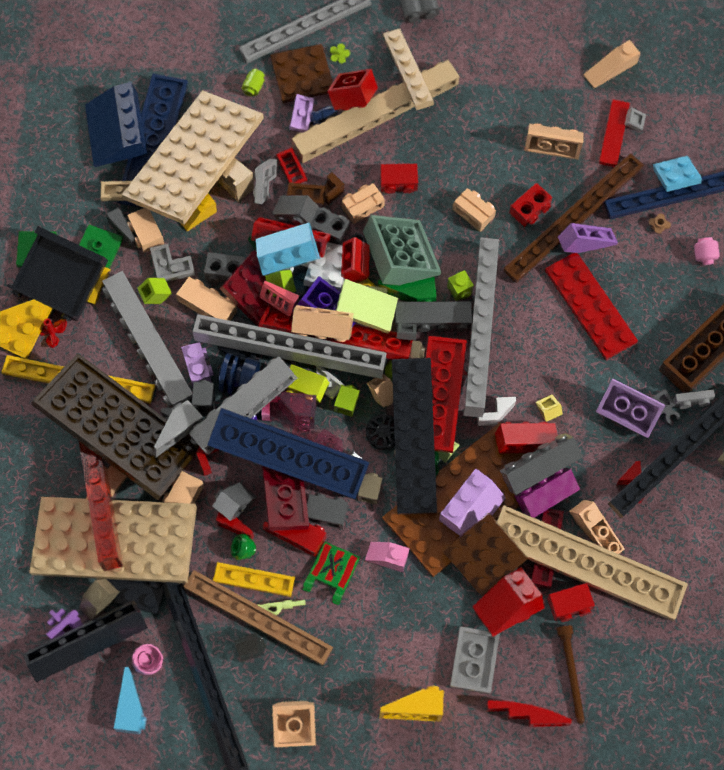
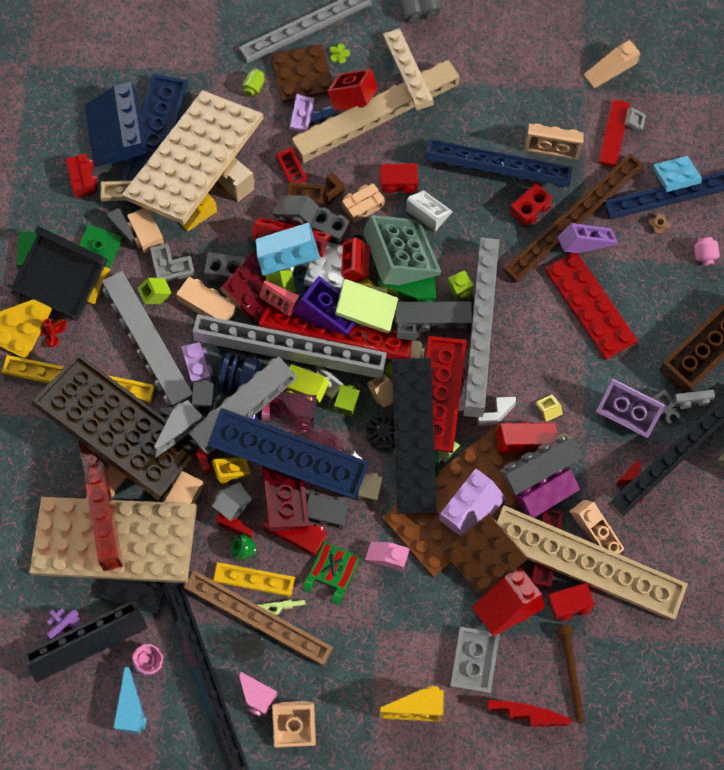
dark tan slope [79,579,119,620] -> none
light grey plate [253,158,277,204] -> none
light nougat brick [291,305,354,342] -> none
light nougat brick [452,189,496,232] -> none
none -> red brick [65,154,98,198]
none -> yellow slope [212,457,251,485]
none -> bright pink slope [239,672,278,717]
none -> white slope [406,191,453,232]
none -> dark blue plate [424,139,572,187]

